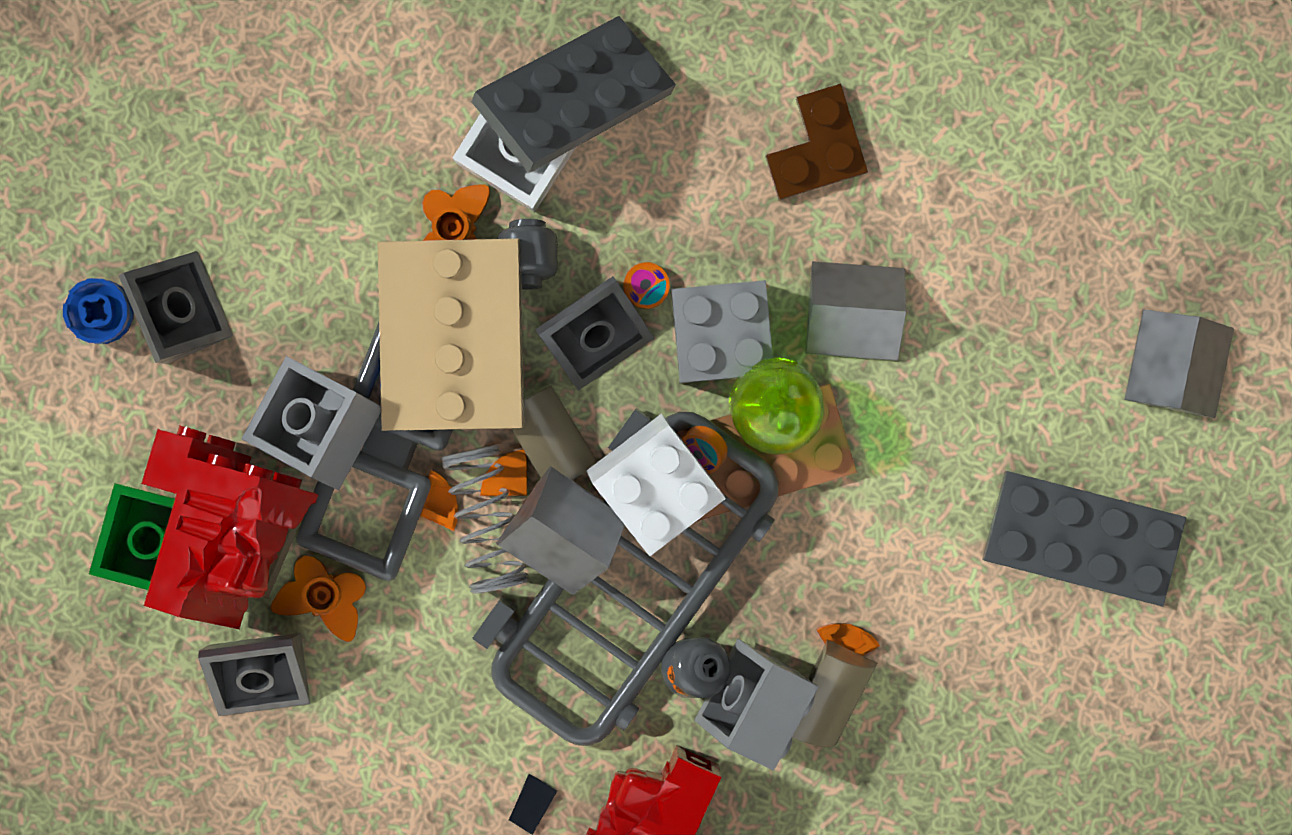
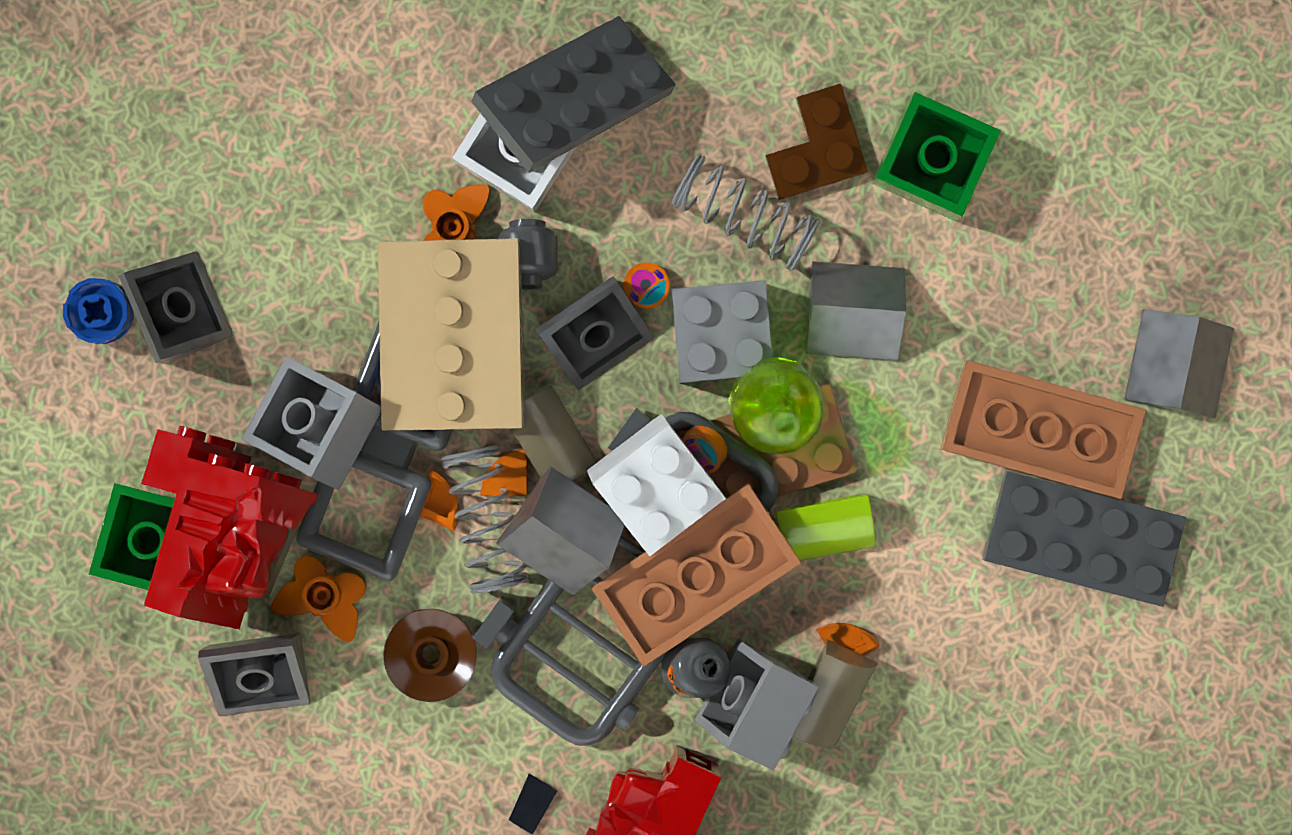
none -> reddish brown dish [383,608,477,702]
none -> nougat plate [591,483,801,667]
none -> light grey piece [671,153,820,271]
none -> lime brick [774,493,875,561]
none -> green brick [871,92,1001,221]
none -> nougat plate [940,360,1146,499]

